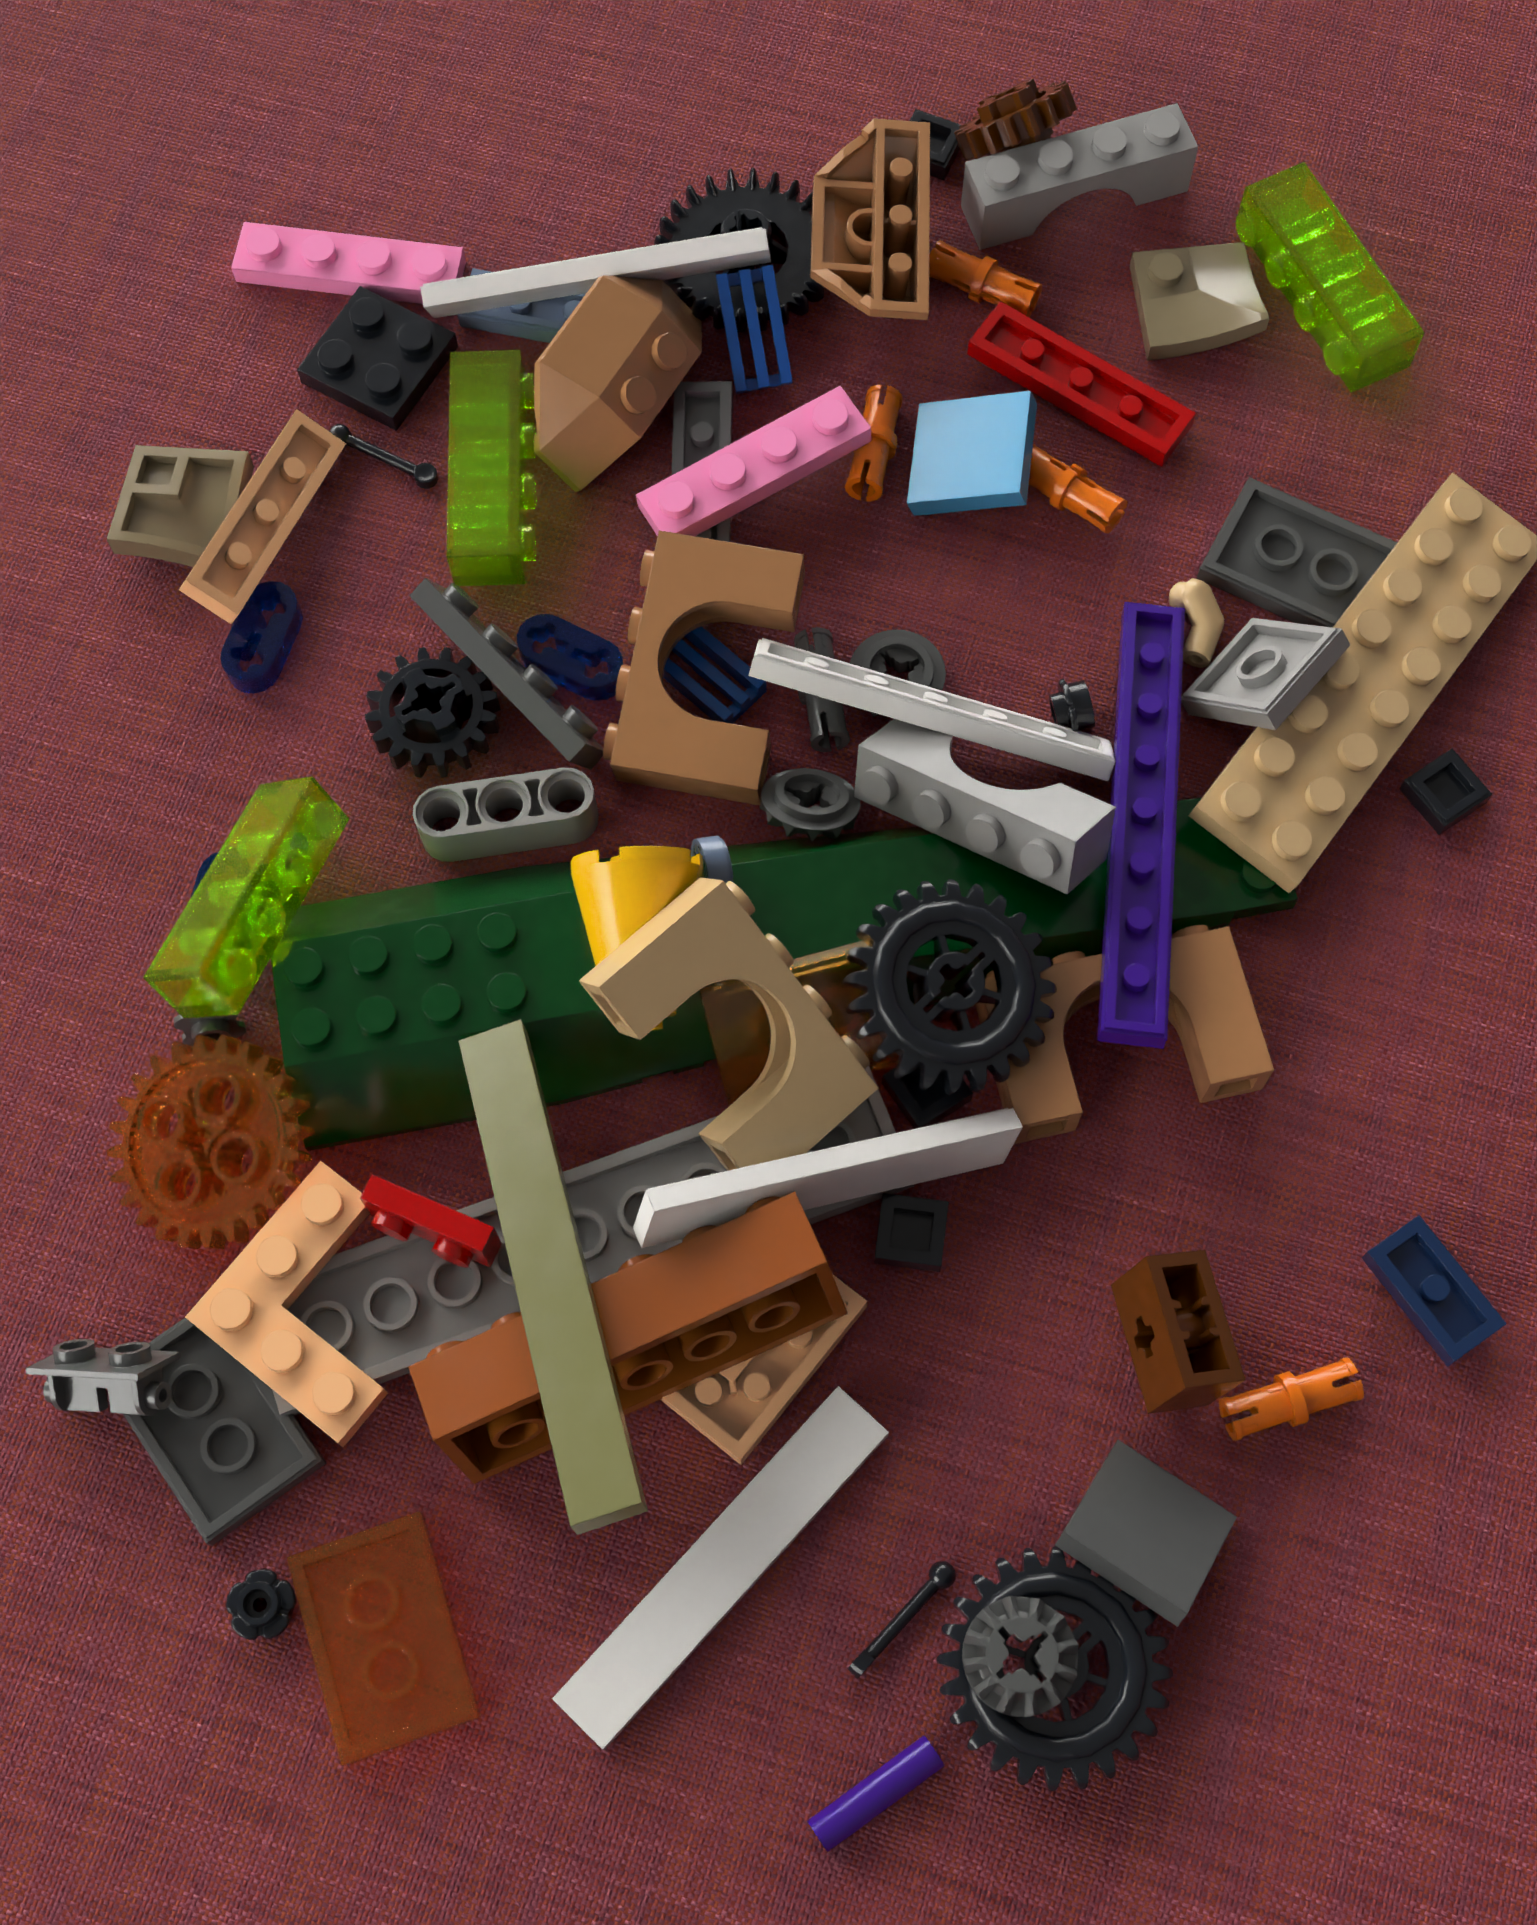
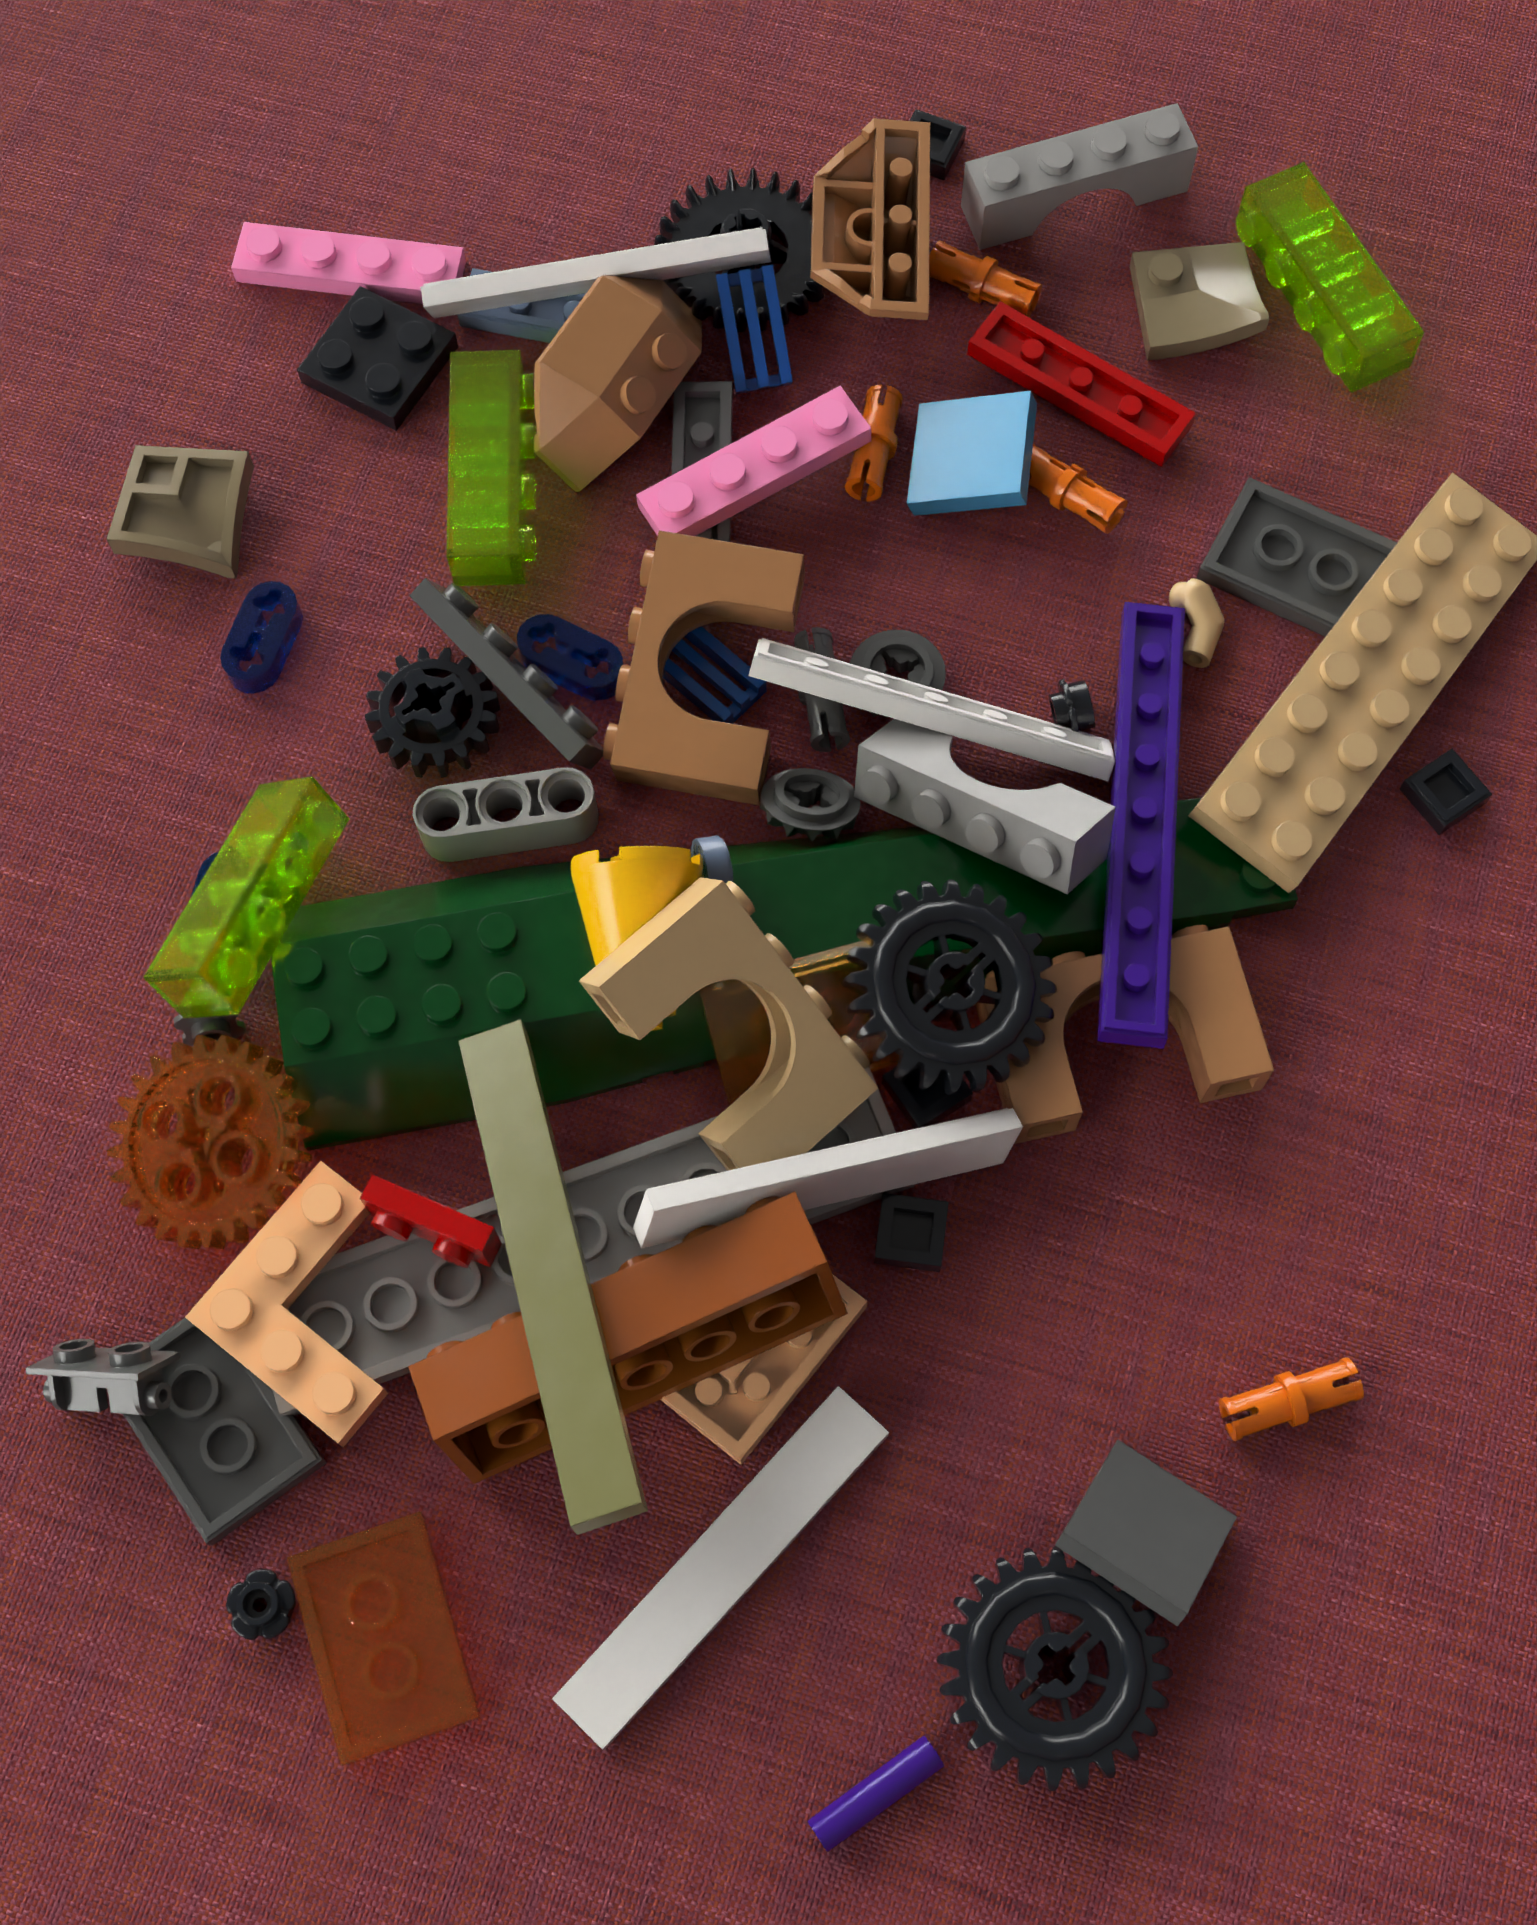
light nougat plate [179,409,346,624] -> none
black hinge [329,424,438,489] -> none
black hinge [847,1561,956,1679] -> none
reddish brown gear [954,79,1077,160] -> none
dark grey gear [962,1596,1079,1717] -> none
reddish brown brick [1111,1250,1246,1414] -> none
light grey tile [1181,618,1350,730] -> none
dark blue plate [1362,1215,1507,1367] -> none

